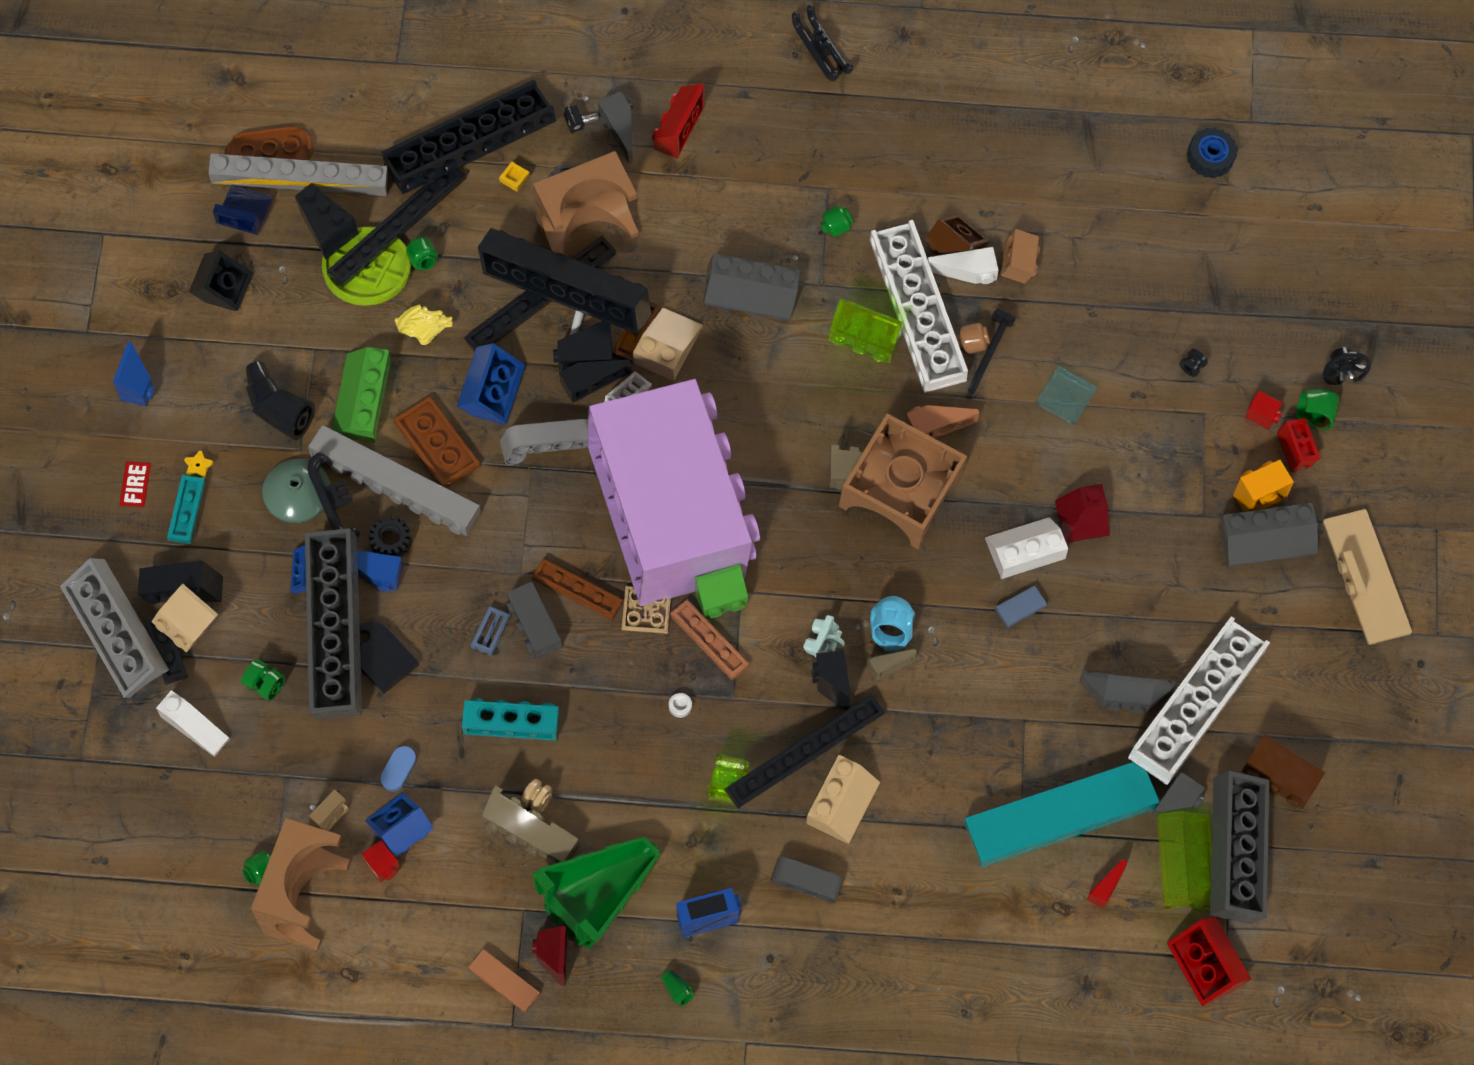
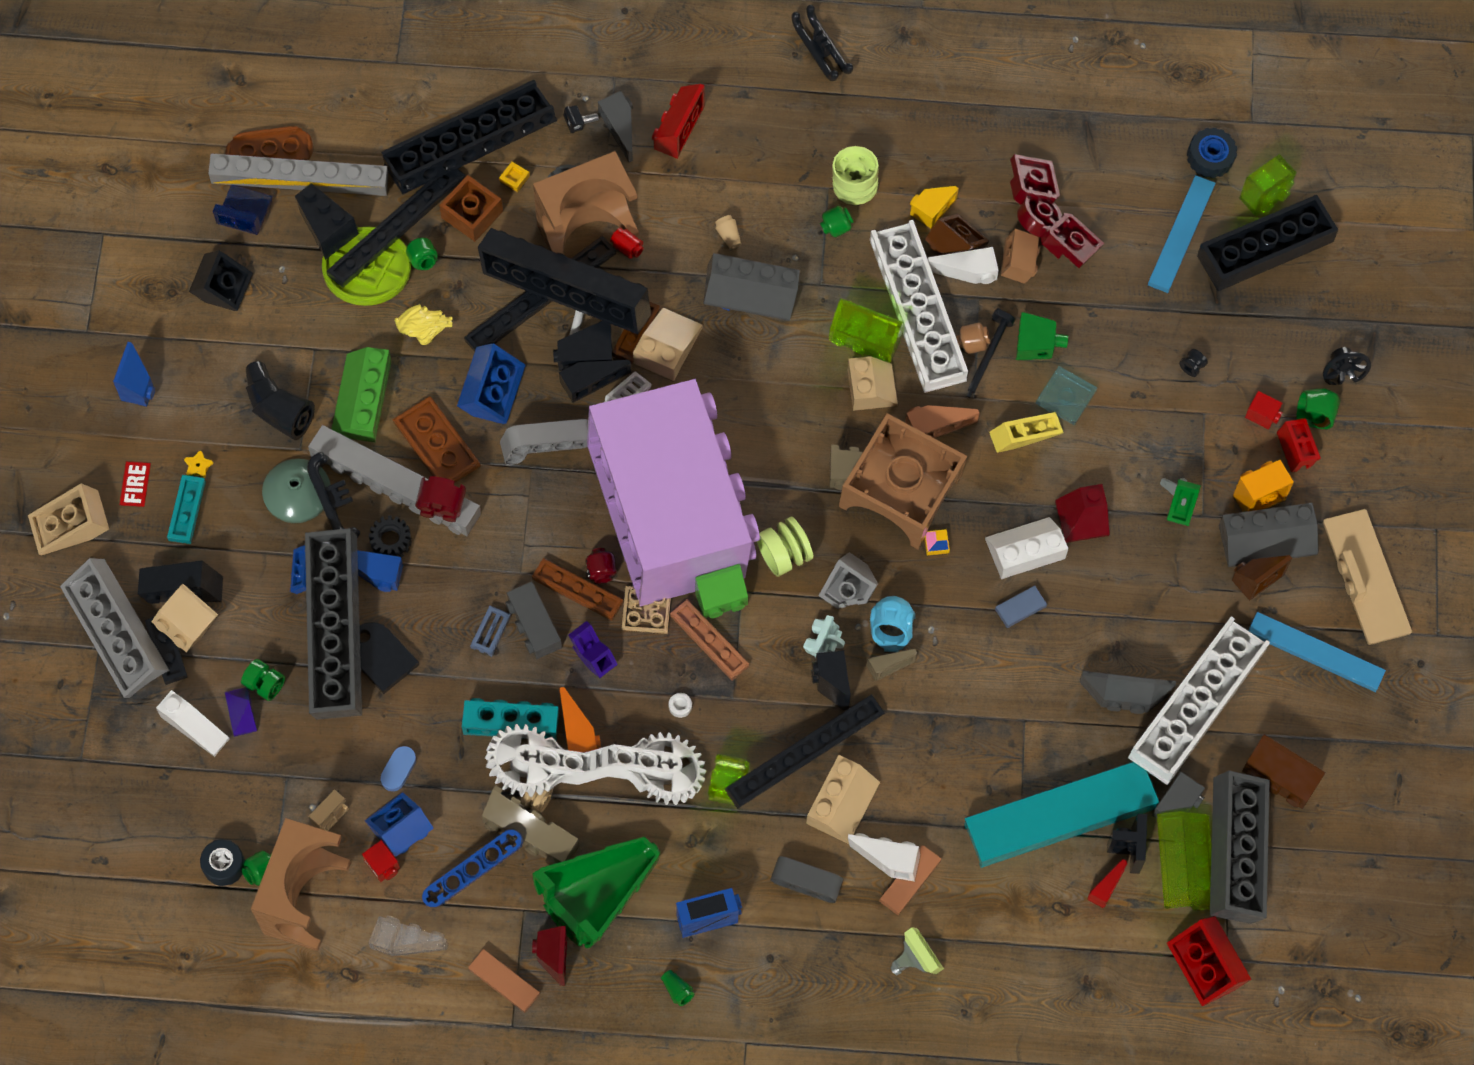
none -> tan slope [28,483,109,555]
none -> black wheel [200,839,245,886]
none -> dark purple slope [225,687,257,737]
none -> clear slope [368,915,449,956]
none -> dark red brick [415,476,466,522]
none -> blue beam [422,830,523,907]
none -> dark orange brick [439,175,503,242]
none -> white beam [485,724,706,805]
none -> orange slope [560,687,601,753]
none -> dark purple brick [568,621,618,678]
none -> dark red head [585,548,617,583]
none -> red brick [610,228,644,259]
none -> tan cone [715,215,741,250]
none -> yellowish green wheel [757,517,813,577]
none -> light grey slope [818,552,878,609]
none -> yellowish green wheel [832,146,879,205]
none -> tan slope [847,356,898,411]
none -> white slope [848,833,920,882]
none -> nougat tile [879,845,942,916]
none -> yellowish green piece [891,927,944,976]
none -> yellow slope [910,186,959,229]
none -> tile [924,529,950,556]
none -> light yellow slope [989,412,1063,453]
none -> dark red plate [1010,154,1105,268]
none -> green torso [1016,312,1068,360]
none -> black bracket [1107,814,1147,874]
none -> dark azure tile [1148,175,1216,293]
none -> green piece [1160,478,1201,526]
none -> black brick [1197,195,1338,292]
none -> reddish brown slope [1232,555,1292,601]
none -> clear neon green brick [1239,154,1297,217]
none -> dark azure tile [1249,612,1386,692]

